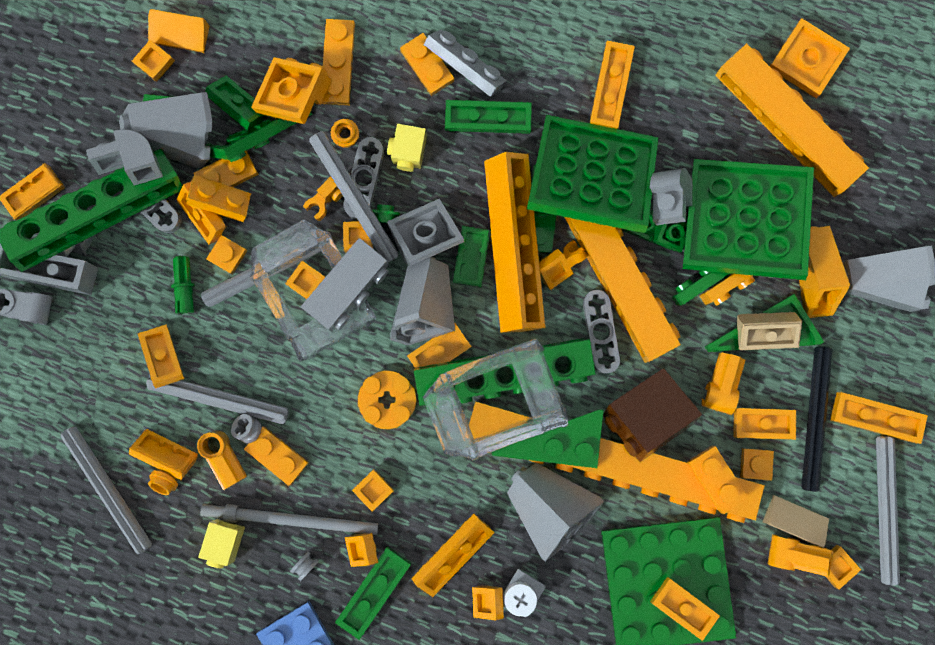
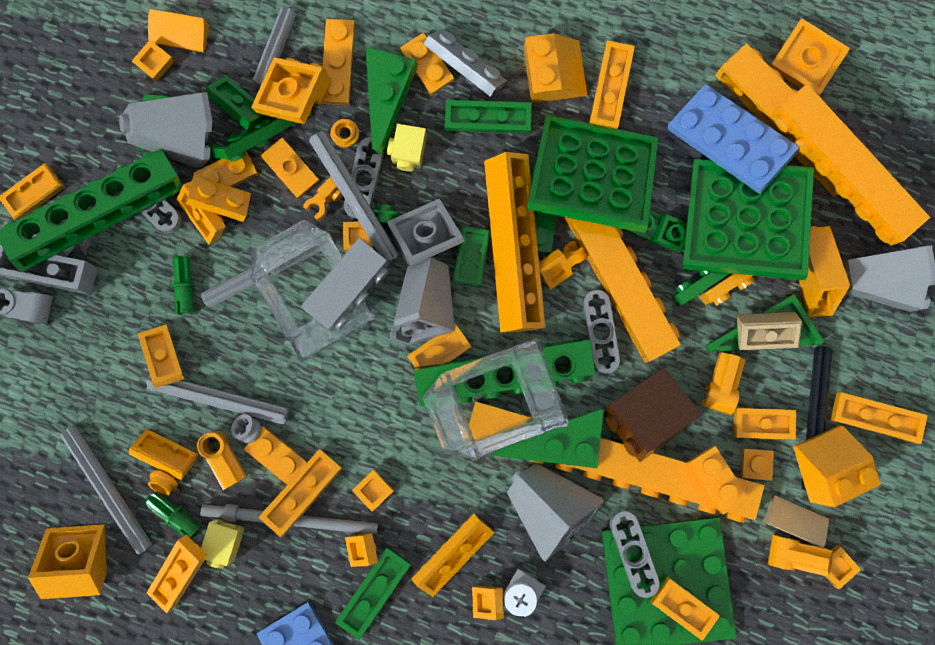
light grey brick [86,129,163,186] -> none
light orange plate [206,235,248,275] -> none
light orange plate [285,261,325,299] -> none
light grey bush [290,551,319,582] -> none
light orange plate [358,371,417,429] -> none
light grey brick [650,168,692,226] -> none
light grey axle [876,436,900,585] -> none
none -> light orange slope [28,524,107,599]
none -> green axle [146,492,201,539]
none -> light orange plate [147,535,208,613]
none -> light grey axle [253,6,296,86]
none -> light orange plate [258,449,342,538]
none -> light orange plate [260,138,320,200]
none -> green wing [366,47,419,155]
none -> light orange slope [523,33,587,103]
none -> light grey beam [609,510,659,598]
none -> medium blue plate [668,84,800,194]
none -> light orange brick [771,84,931,246]
none -> light orange slope [793,426,881,507]

